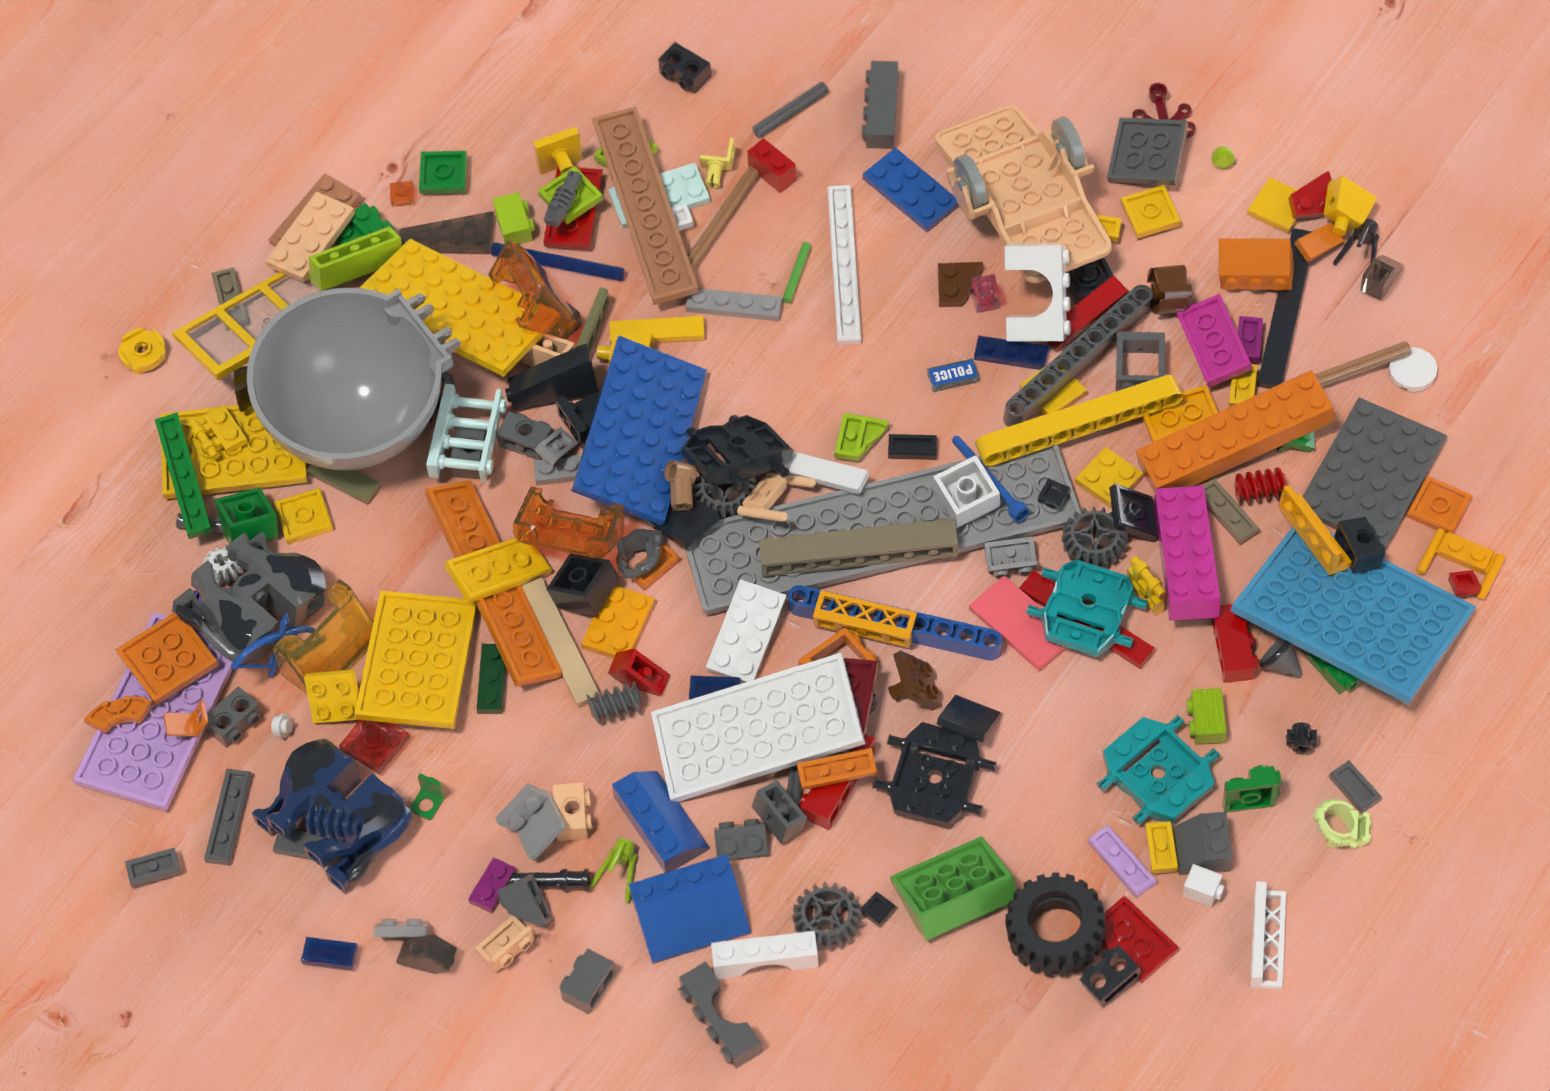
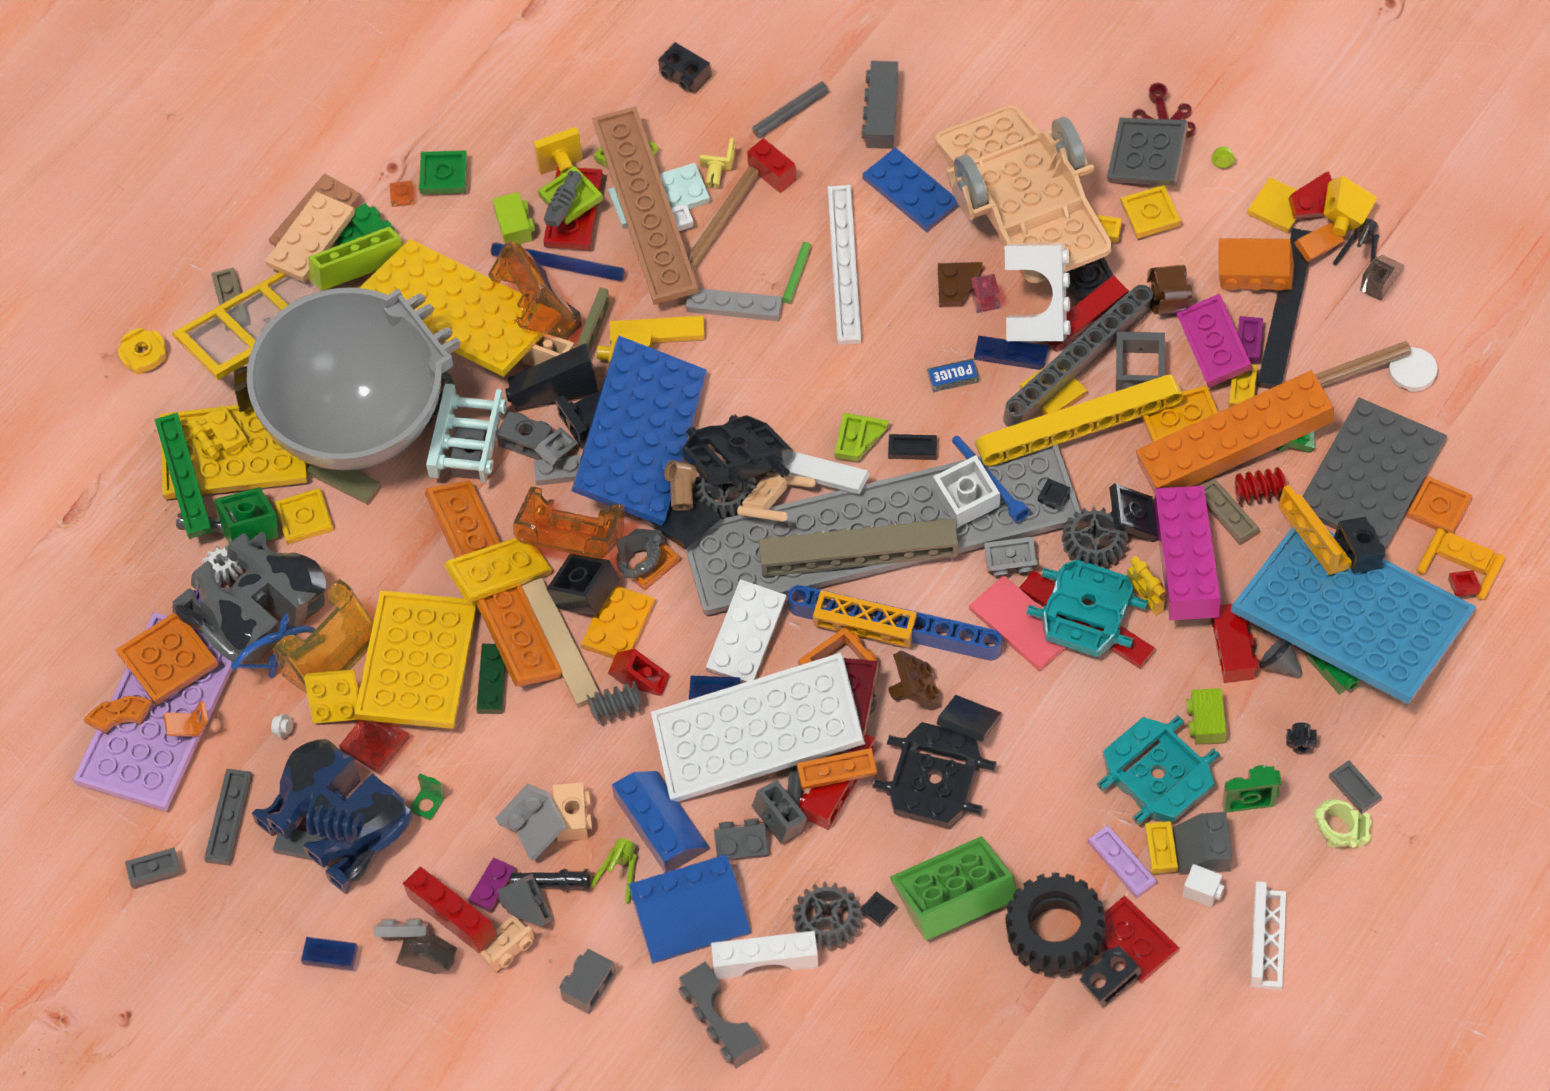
dark grey brick [205,686,263,748] -> none
clear smoke wing [399,211,494,254] -> none
yellow plate [1075,446,1143,509] -> none
none -> red brick [402,866,497,953]

